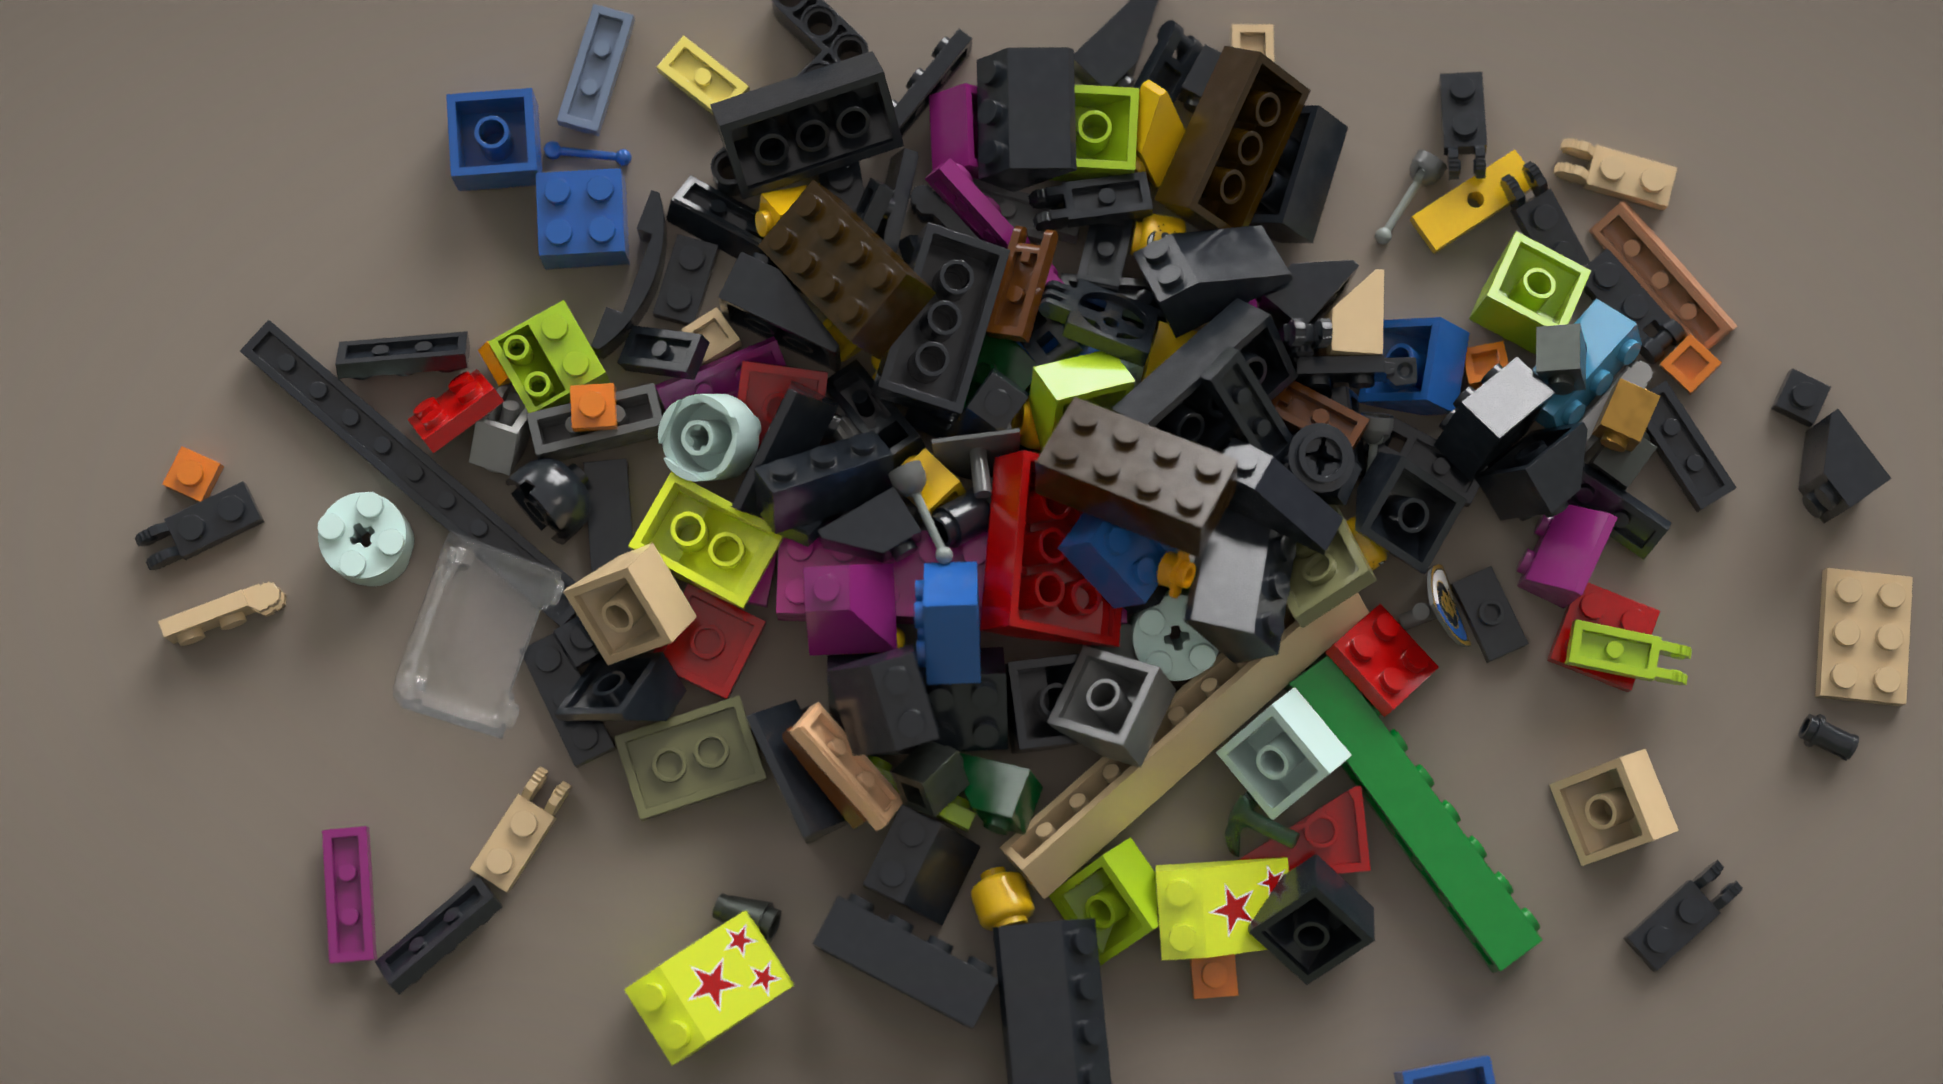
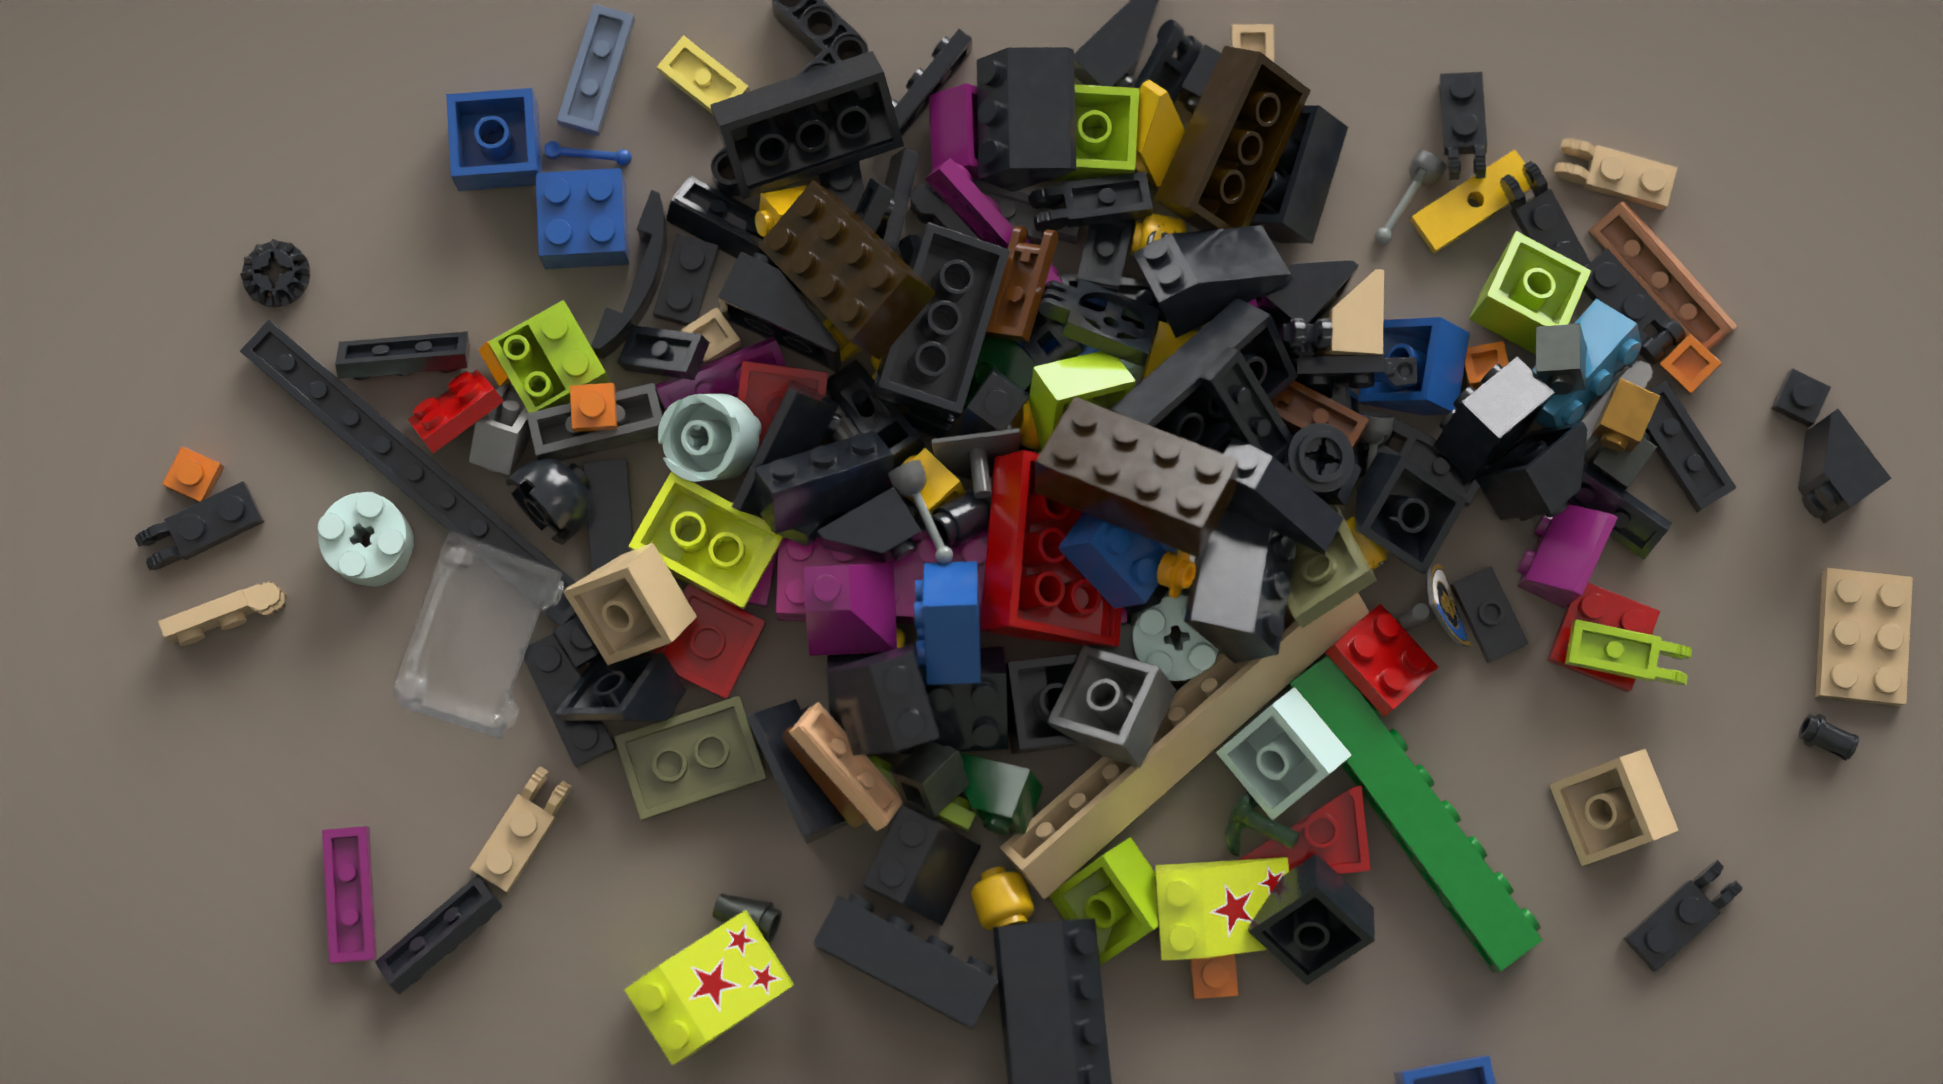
none -> black gear [240,239,310,307]

